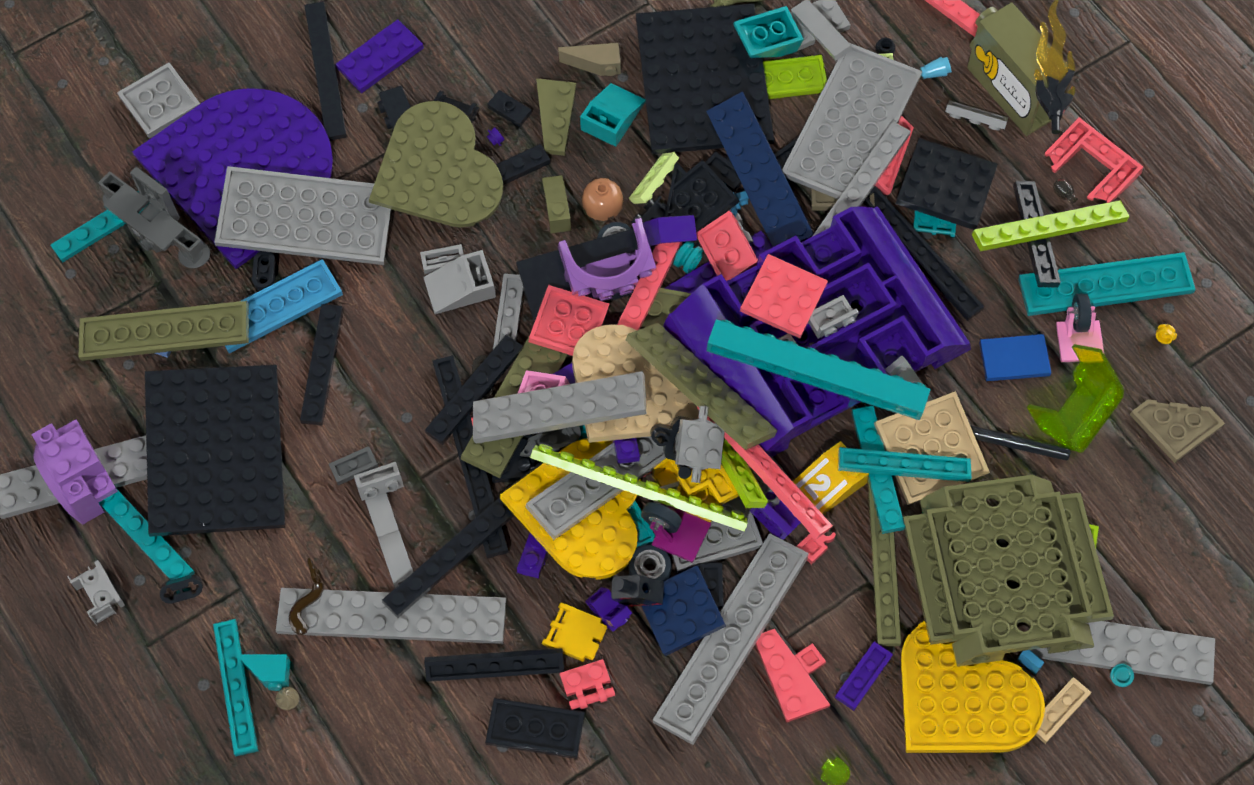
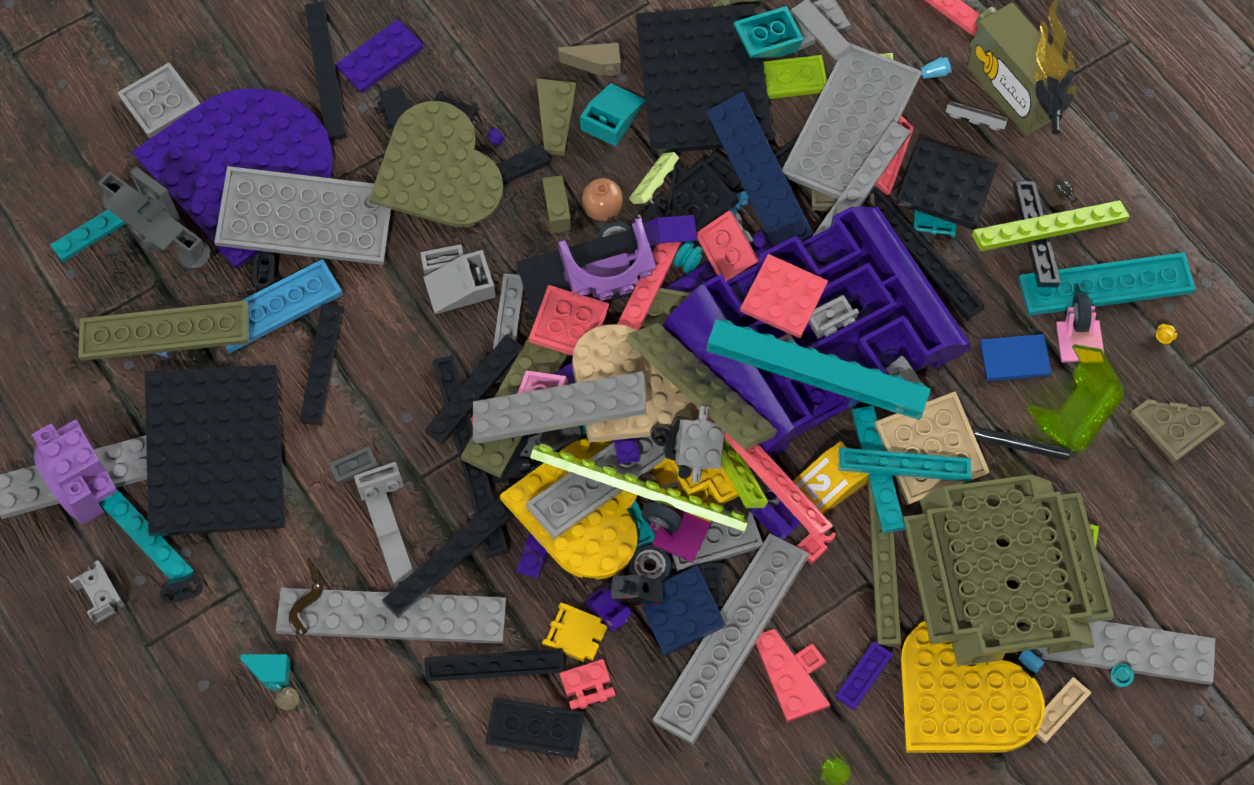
teal tile [213,619,258,757] -> none
black plate [487,90,532,127] -> none
black plate [875,37,896,54] -> none
coral wedge [1045,117,1143,203] -> none

